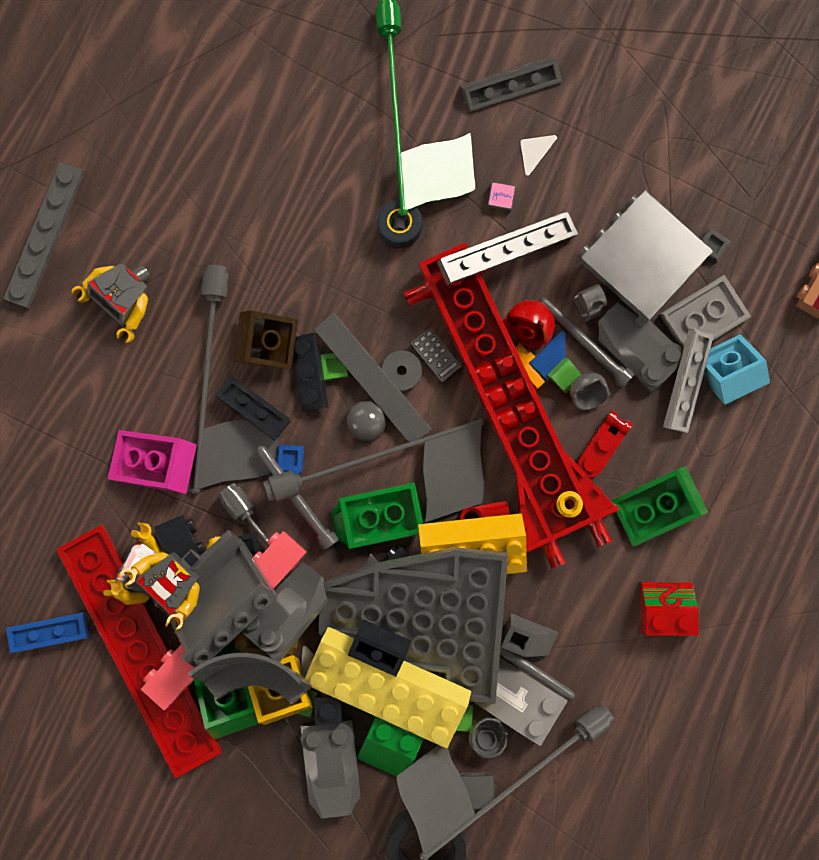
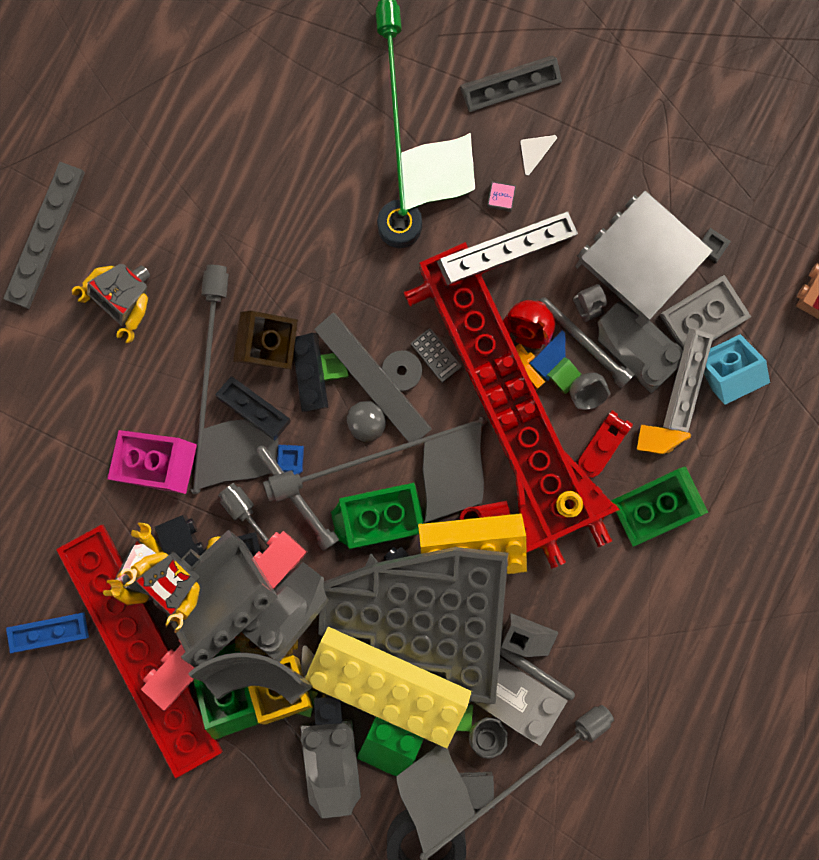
black brick [348,619,412,677] -> none
red slope [641,582,699,636] -> none
none -> light orange slope [637,425,691,455]

